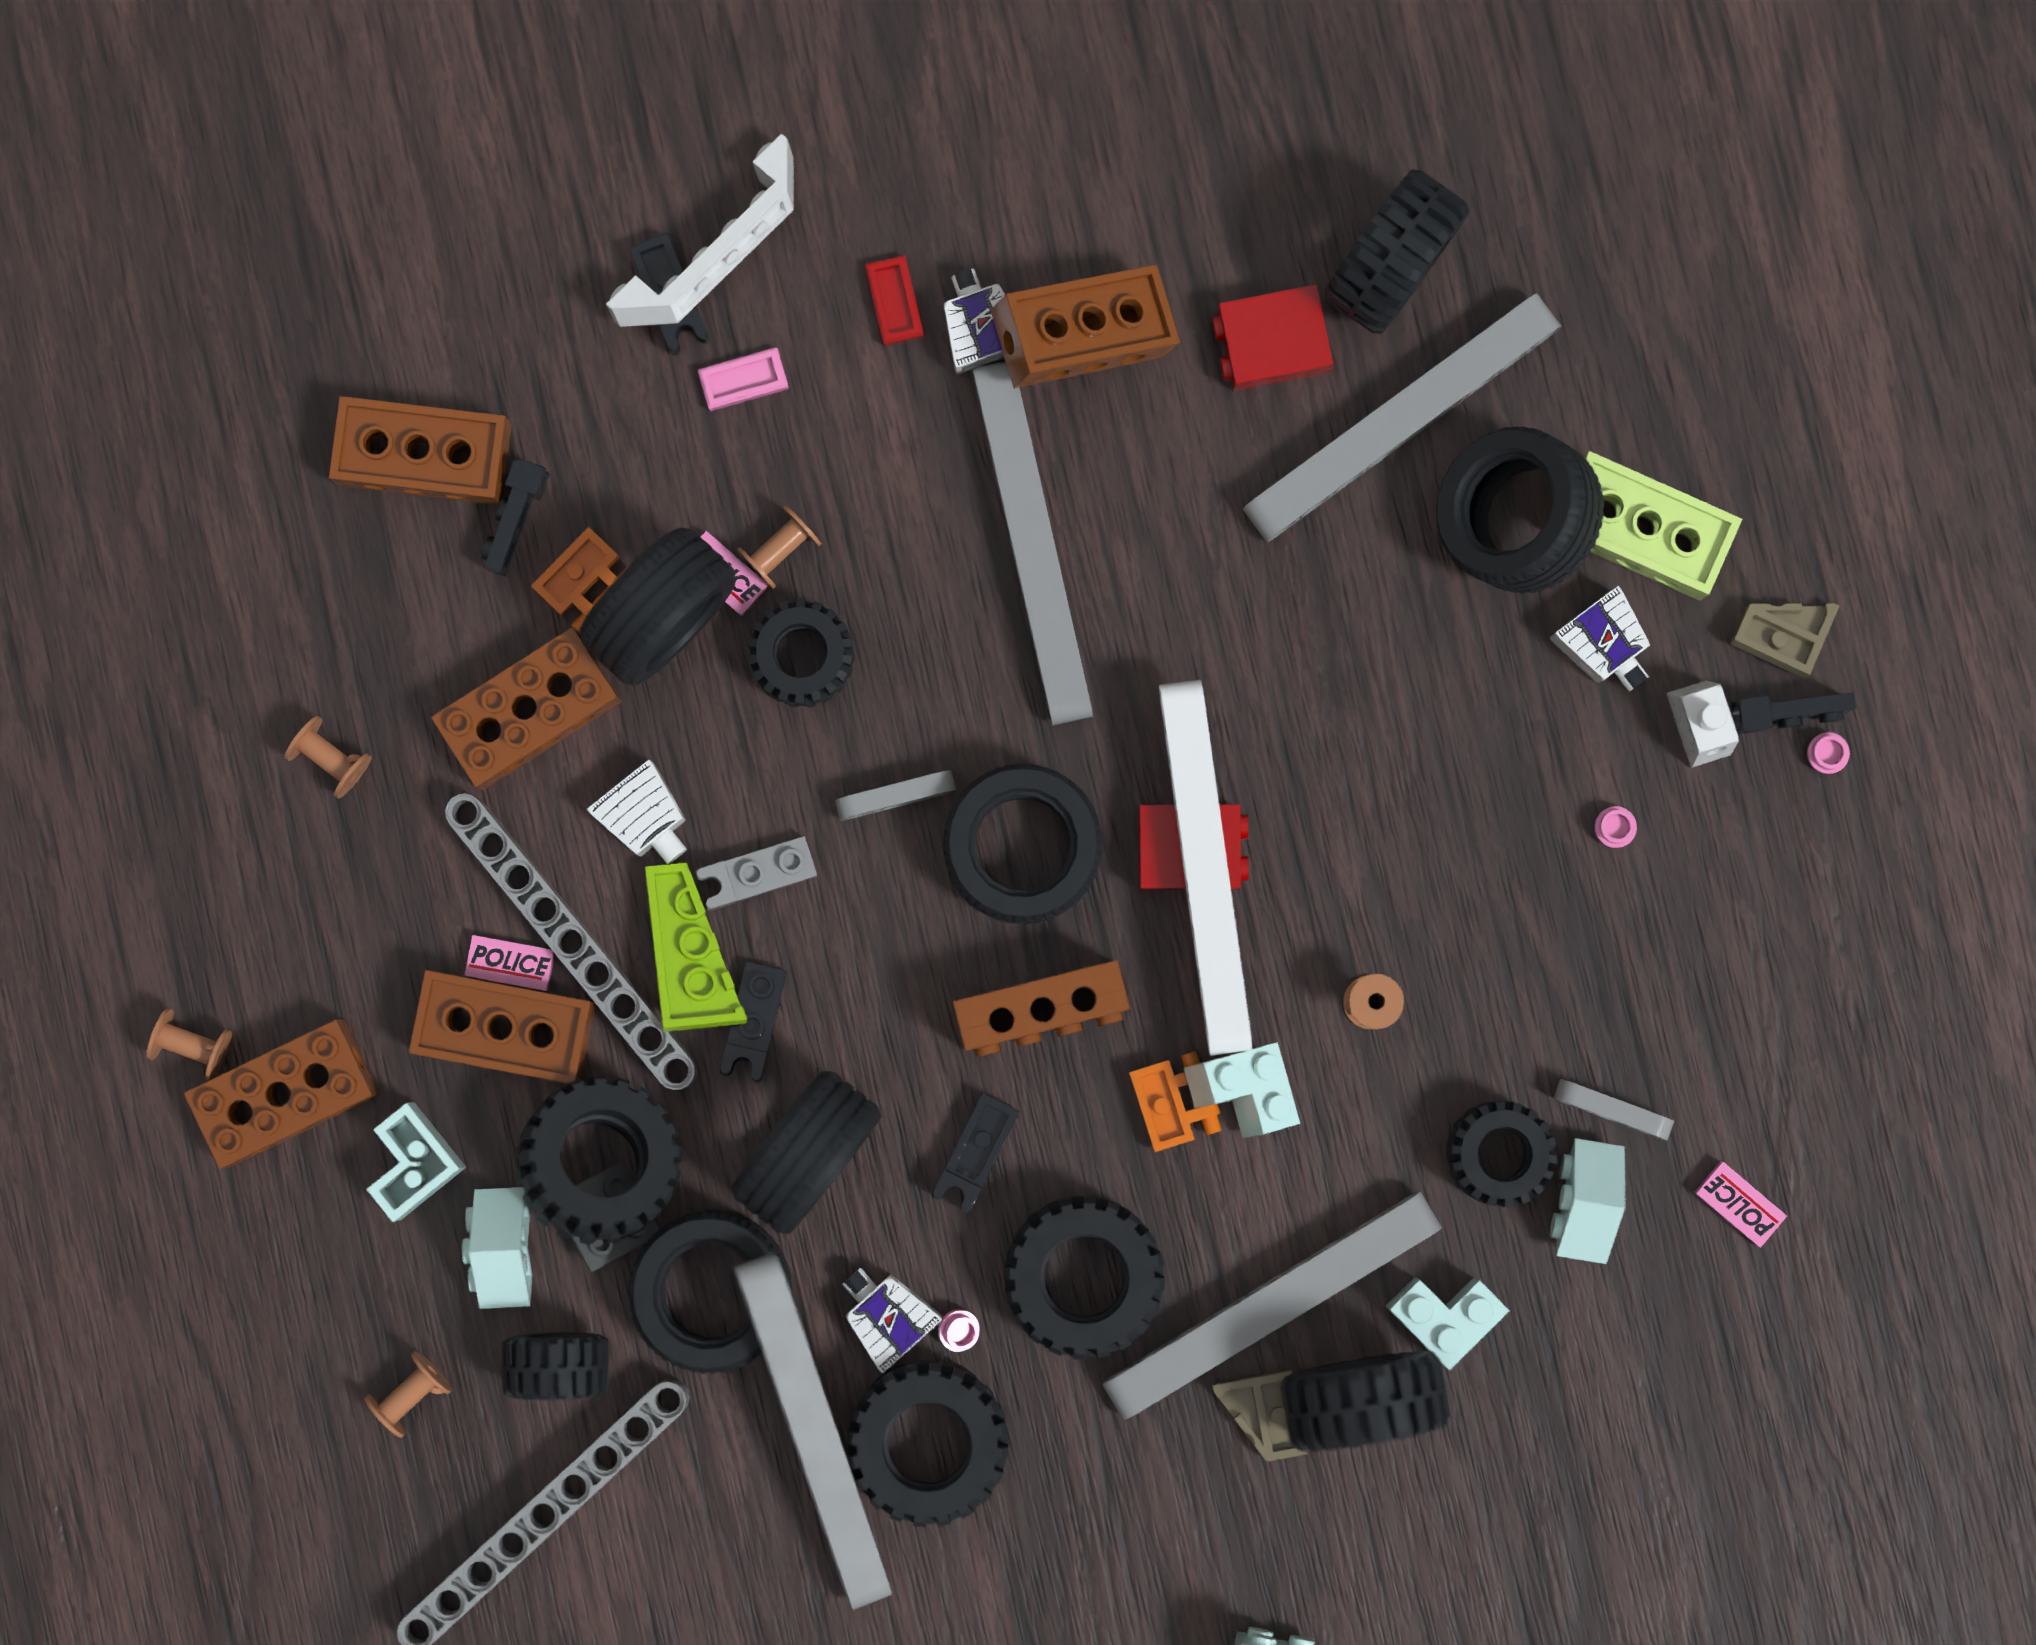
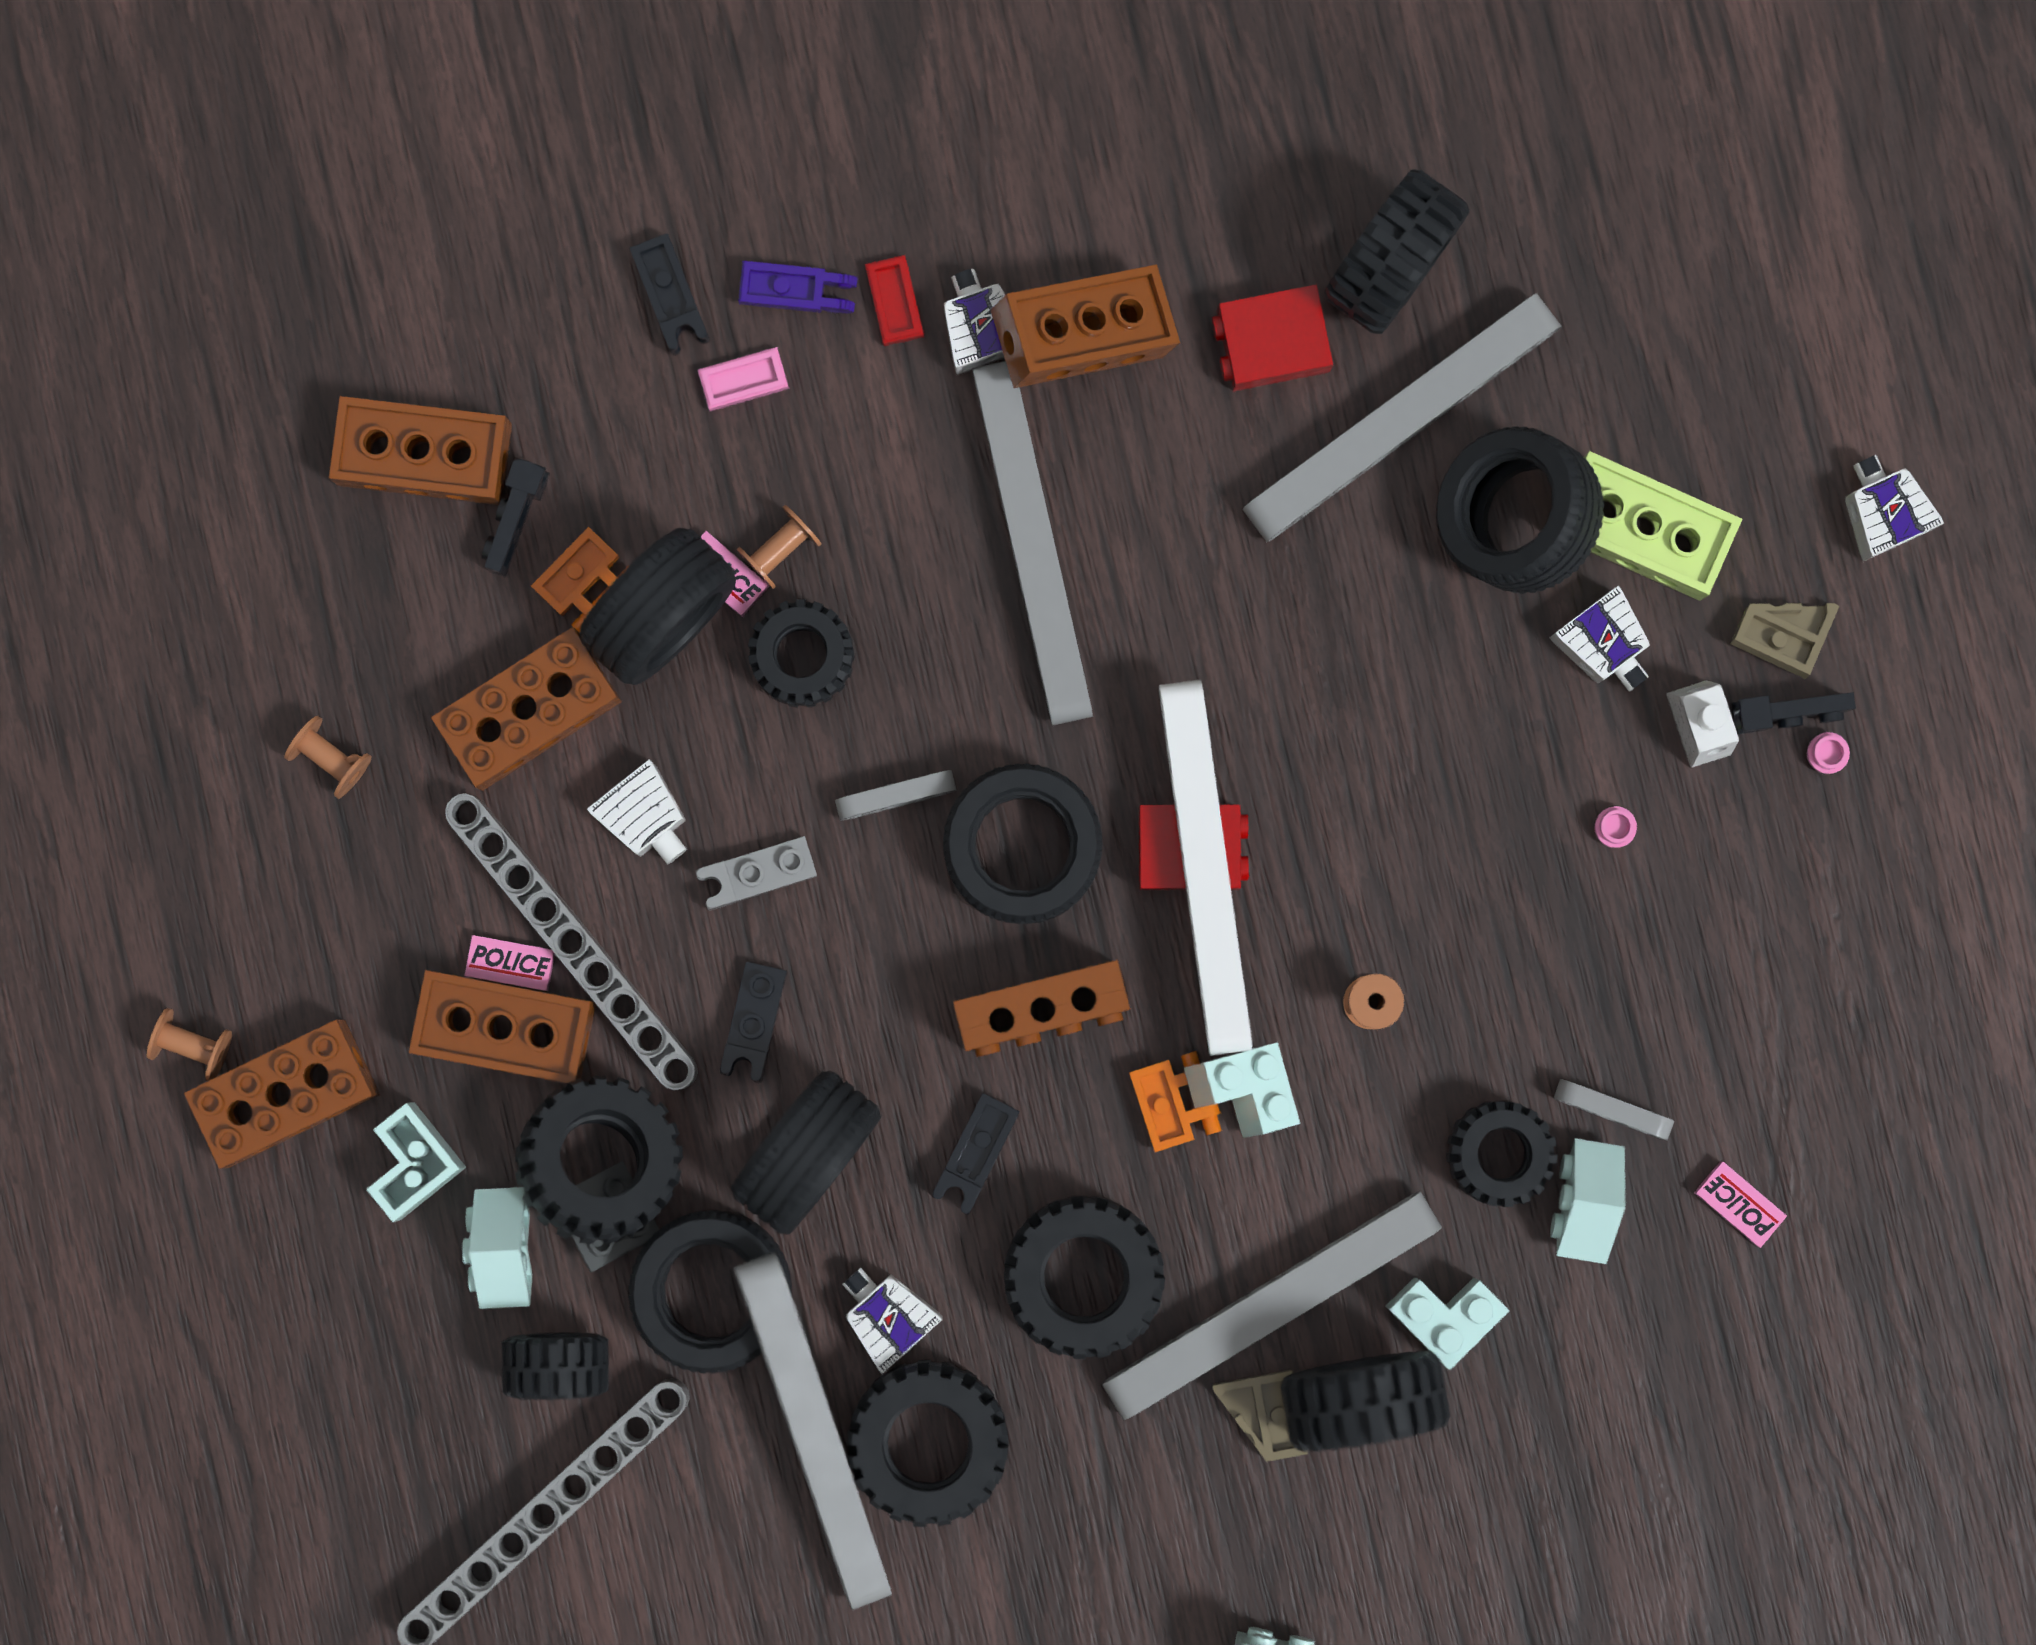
nougat piece [364,1351,452,1438] -> none
white slope [606,134,794,327] -> none
lime wing [645,863,747,1032] -> none
plate [938,1309,979,1352] -> none
none -> dark purple hinge [738,261,858,314]
none -> torso [1845,455,1944,561]

